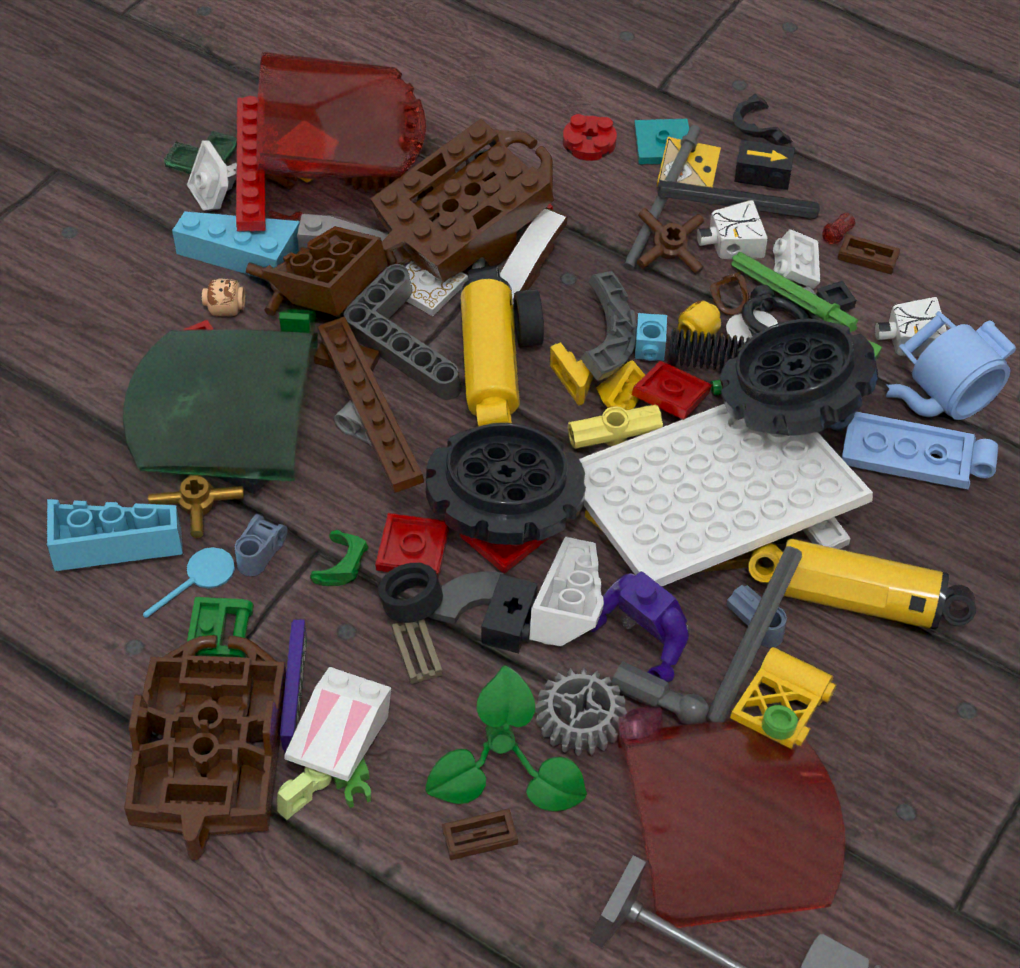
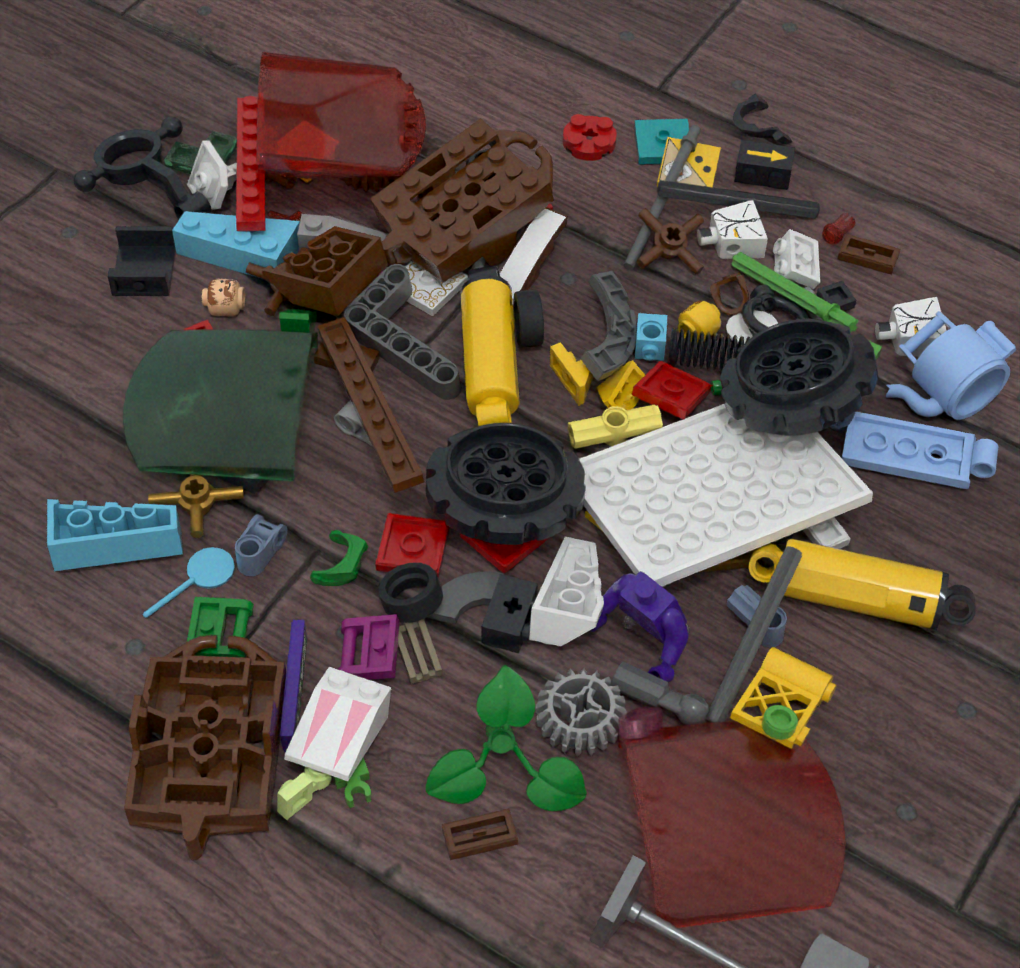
none -> black piece [74,116,212,220]
none -> black panel [108,226,176,296]
none -> magenta plate [338,614,400,680]

